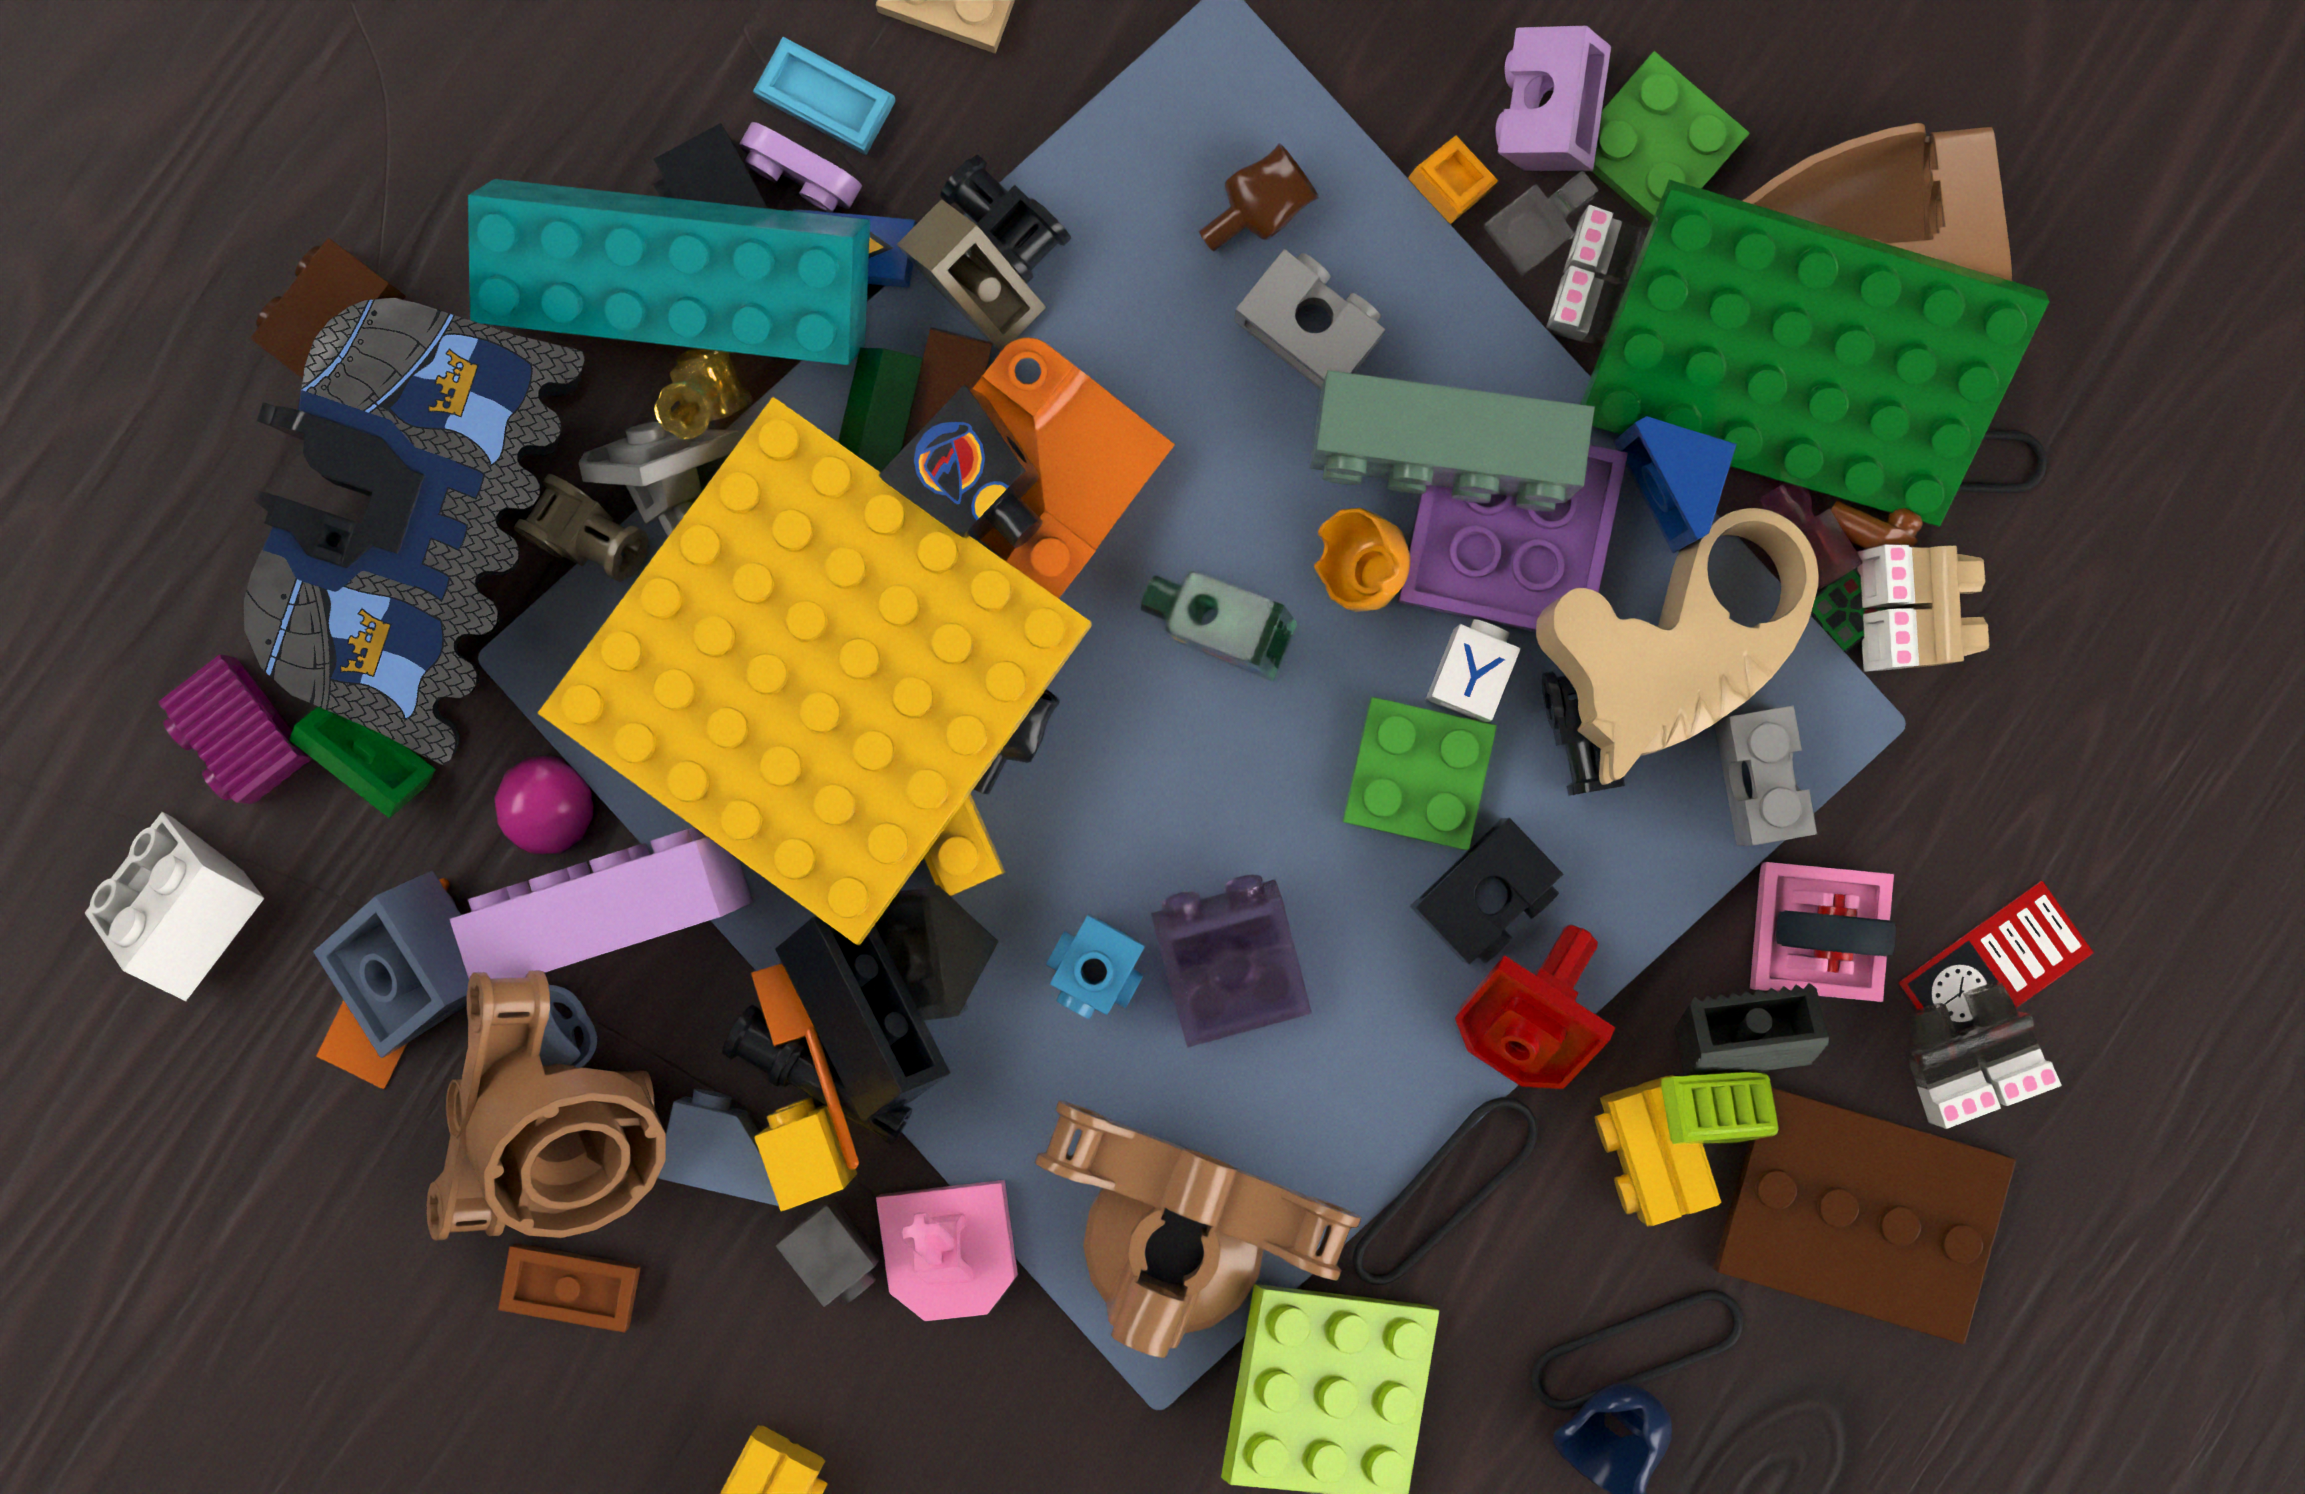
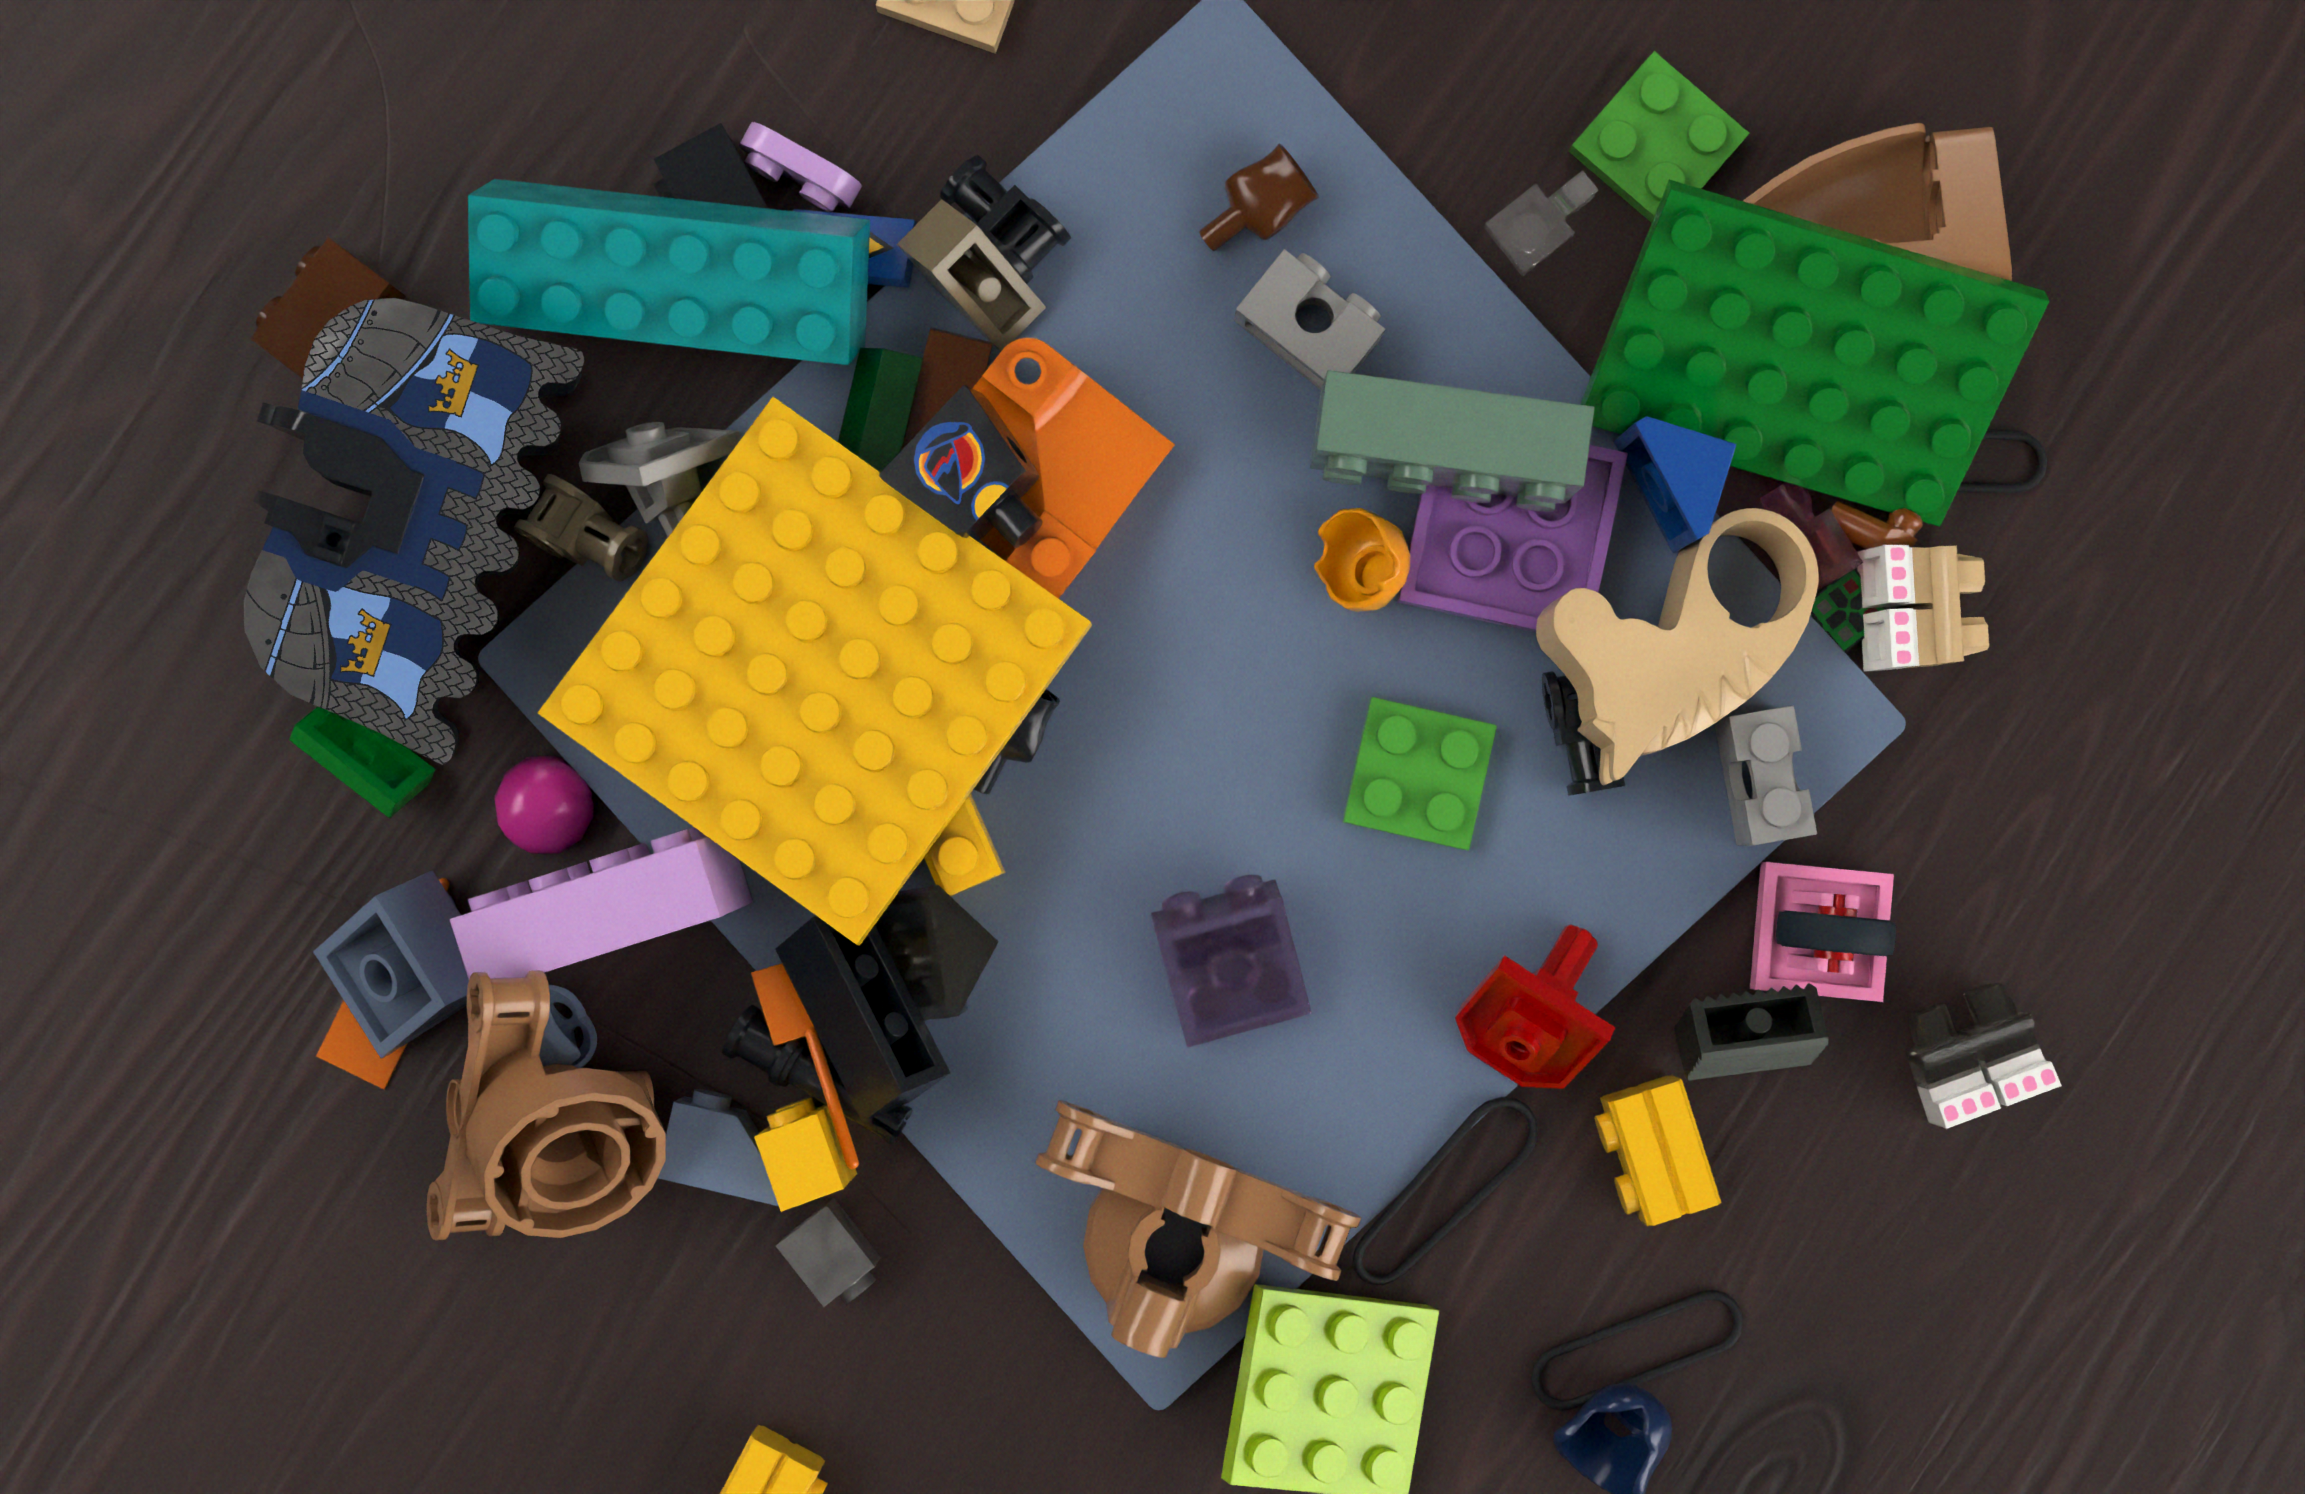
white slope [85,812,264,1001] -> none
magenta brick [158,654,312,804] -> none
dark orange plate [498,1243,641,1333] -> none
clear yellow connector [654,348,753,439] -> none
medium azure tile [753,37,896,155] -> none
bright pink piece [876,1180,1018,1321] -> none
dark azure brick [1046,914,1145,1019] -> none
clear green torso [1141,571,1298,682] -> none
light orange tile [1408,135,1498,224] -> none
black brick [1410,817,1564,964] -> none
white brick [1425,619,1521,723] -> none
lavender brick [1496,26,1611,171] -> none
hips [1546,205,1650,347] -> none
lime slope [1661,1072,1779,1144] -> none
reddish brown plate [1713,1087,2017,1345] -> none
sticker [1898,881,2094,1055] -> none

